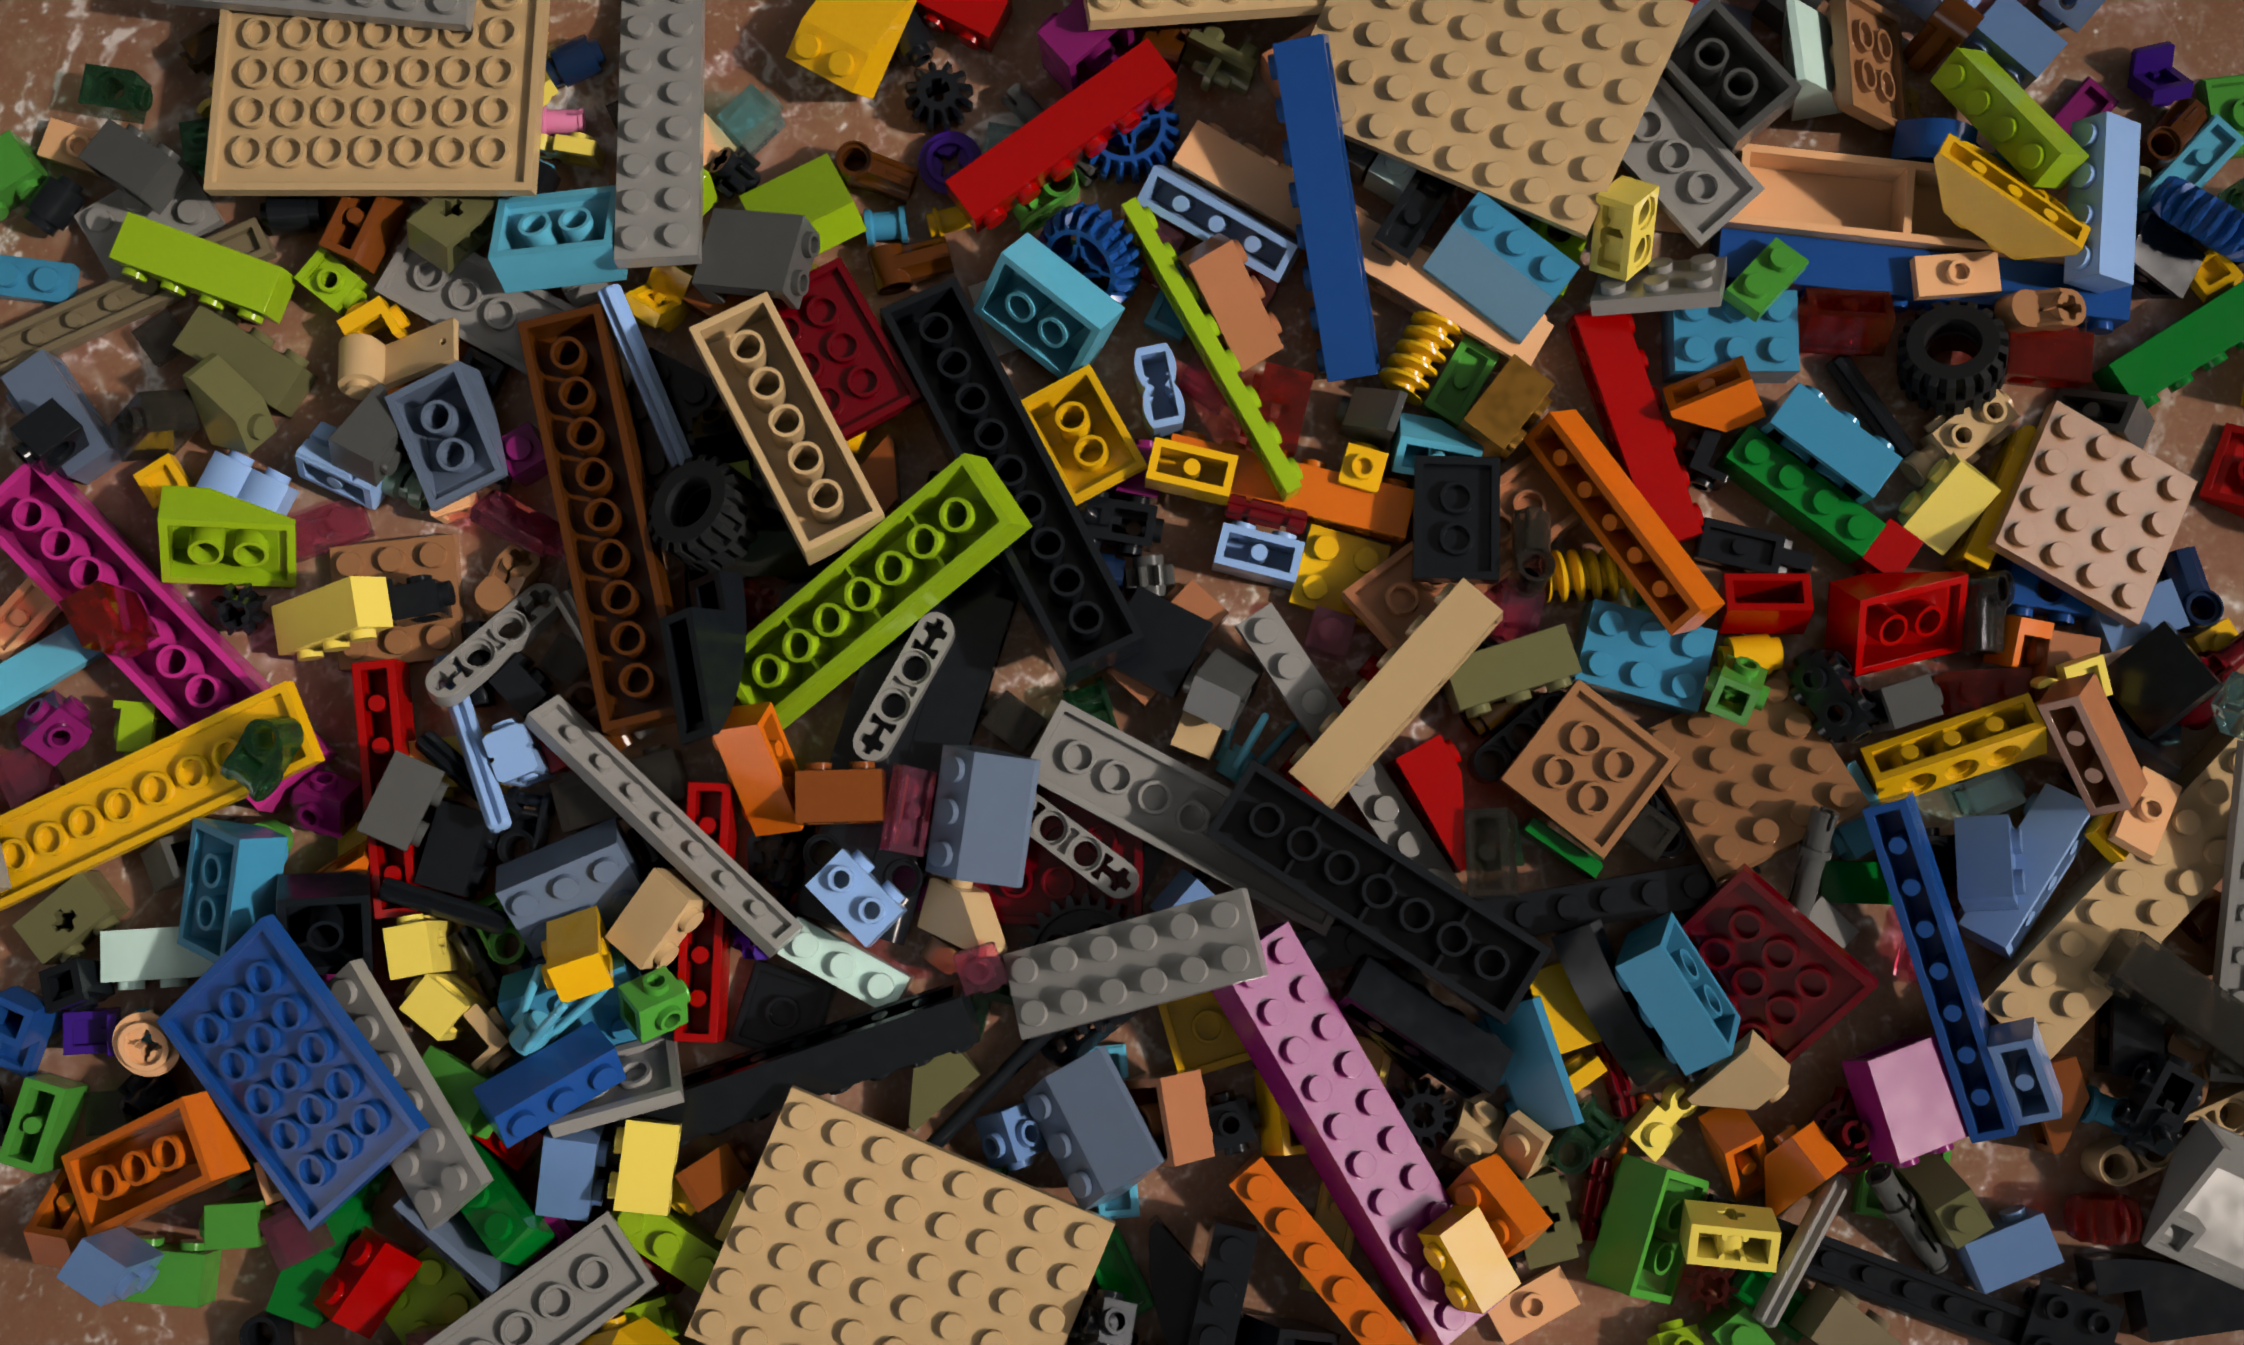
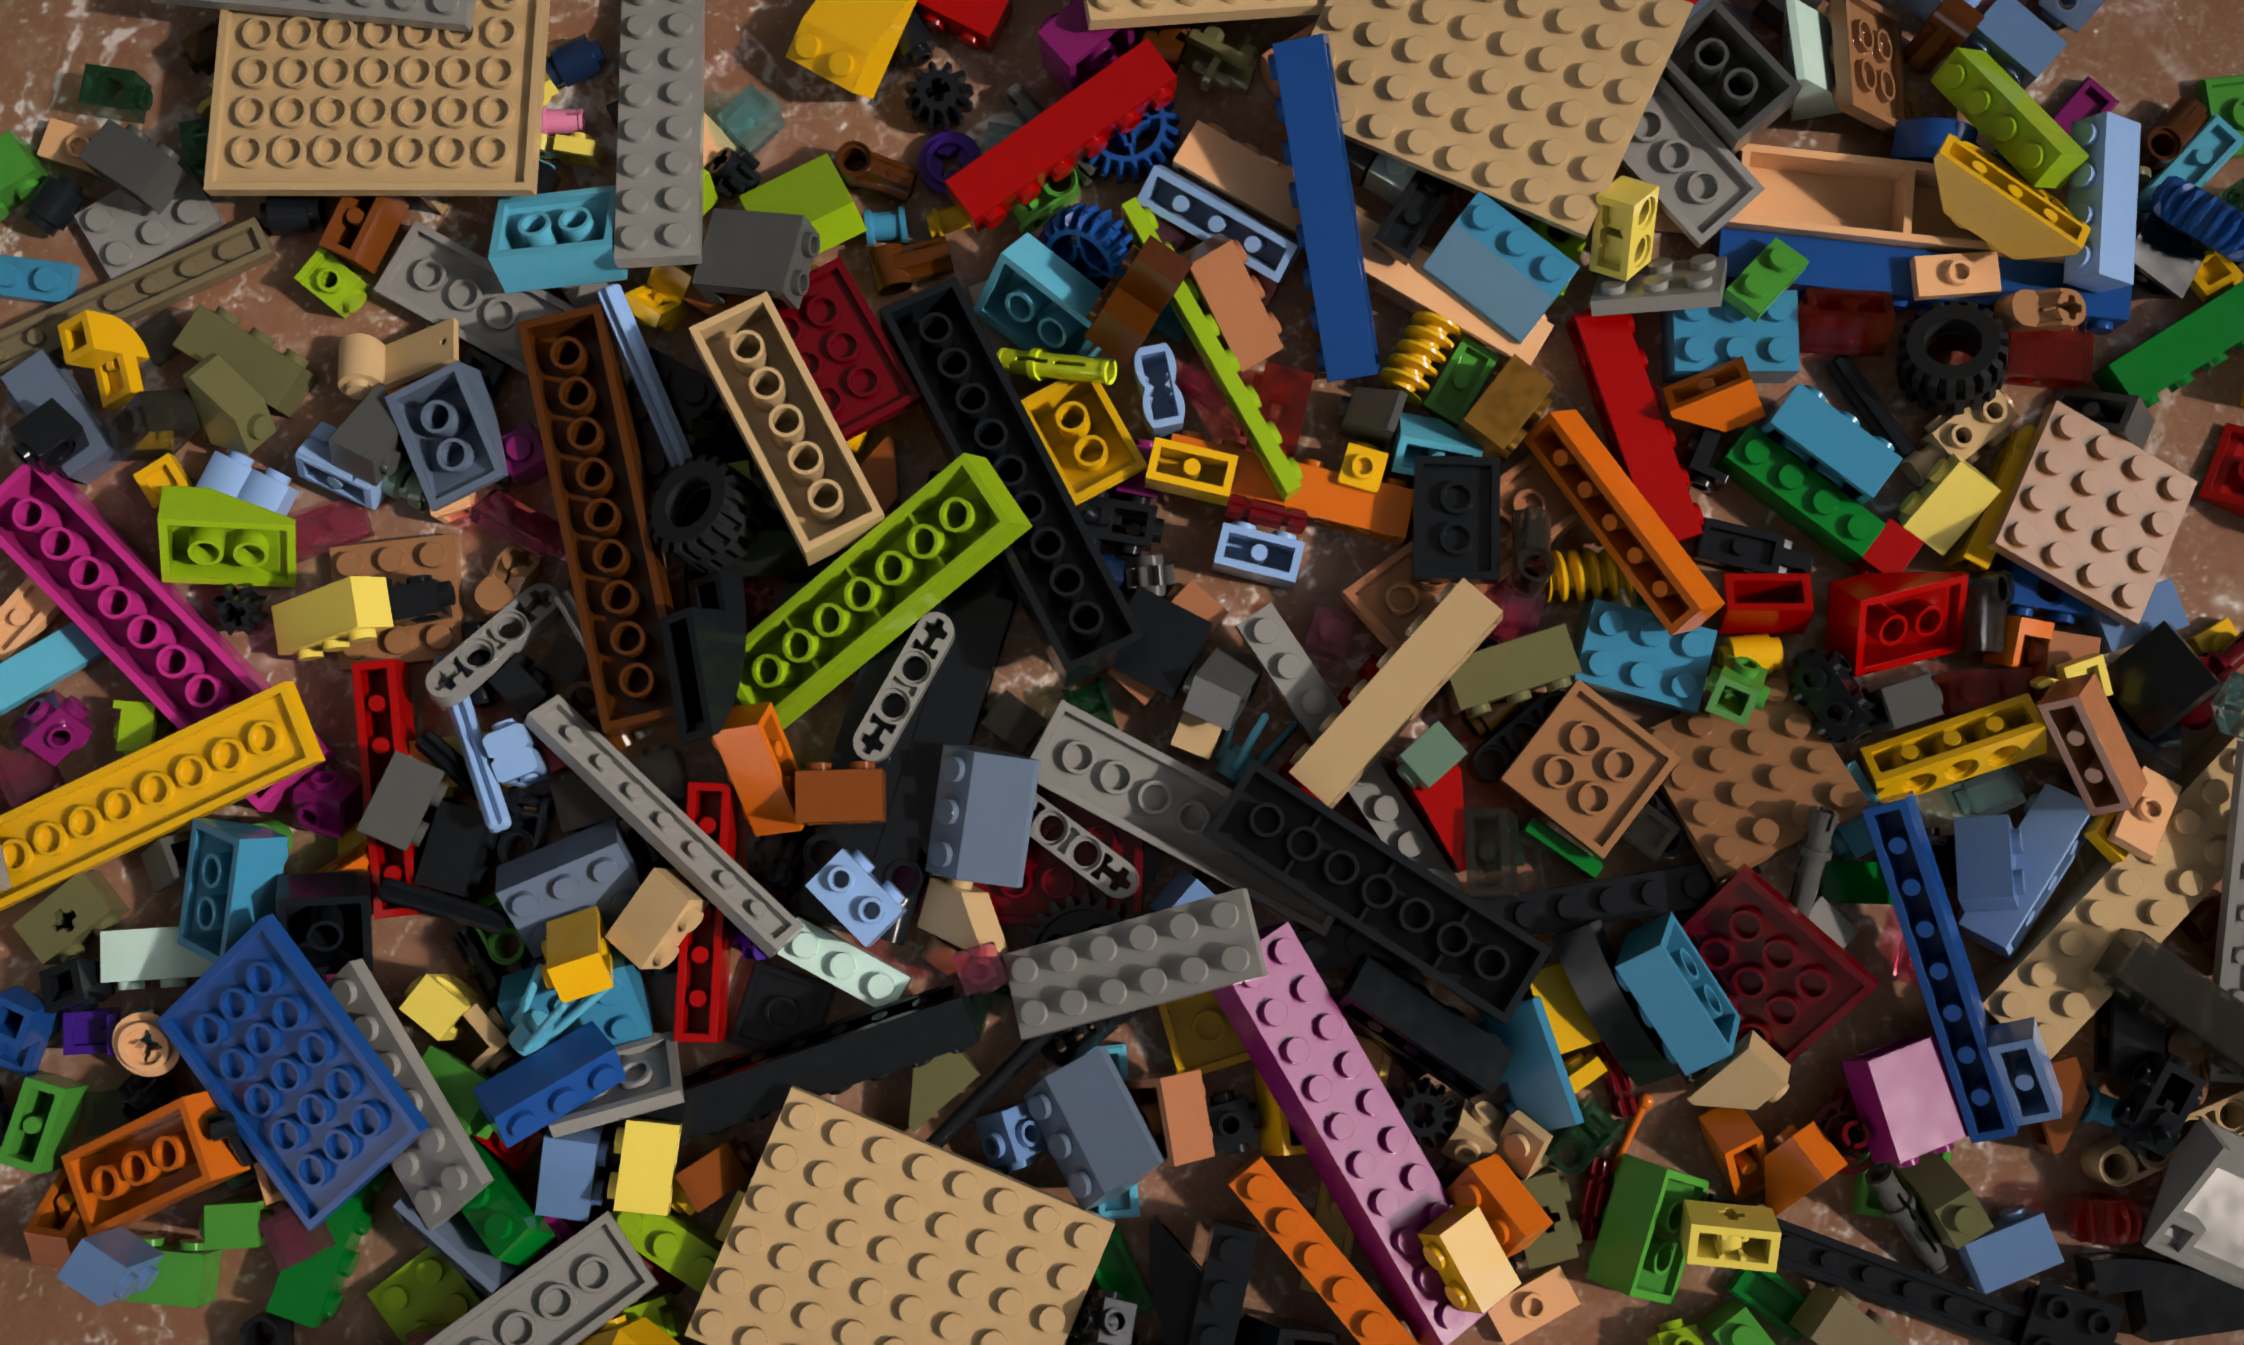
clear red brick [59,580,160,658] -> none
lime brick [109,212,297,325] -> none
clear green piece [220,716,304,802] -> none
red brick [312,1226,423,1339] -> none
yellow bracket [336,296,411,339] -> none
light yellow brick [382,913,459,980] -> none
olive brick [407,196,499,274] -> none
bright green brick [618,966,691,1044] -> none
clear pink plate [879,764,937,857] -> none
yellow plate [1288,523,1391,627] -> none
light yellow plate [1621,1082,1698,1162] -> none
clear red gear [1683,1265,1739,1313] -> none
light grey axle [1752,1173,1851,1328] -> none
dark purple bracket [2127,41,2194,107] -> none
dark blue piece [2160,546,2224,633] -> none
none -> yellow brick [57,309,150,410]
none -> black hand [207,1111,252,1167]
none -> neon yellow pin [997,347,1117,385]
none -> reddish brown brick [1084,235,1193,365]
none -> sand green brick [1394,720,1468,791]

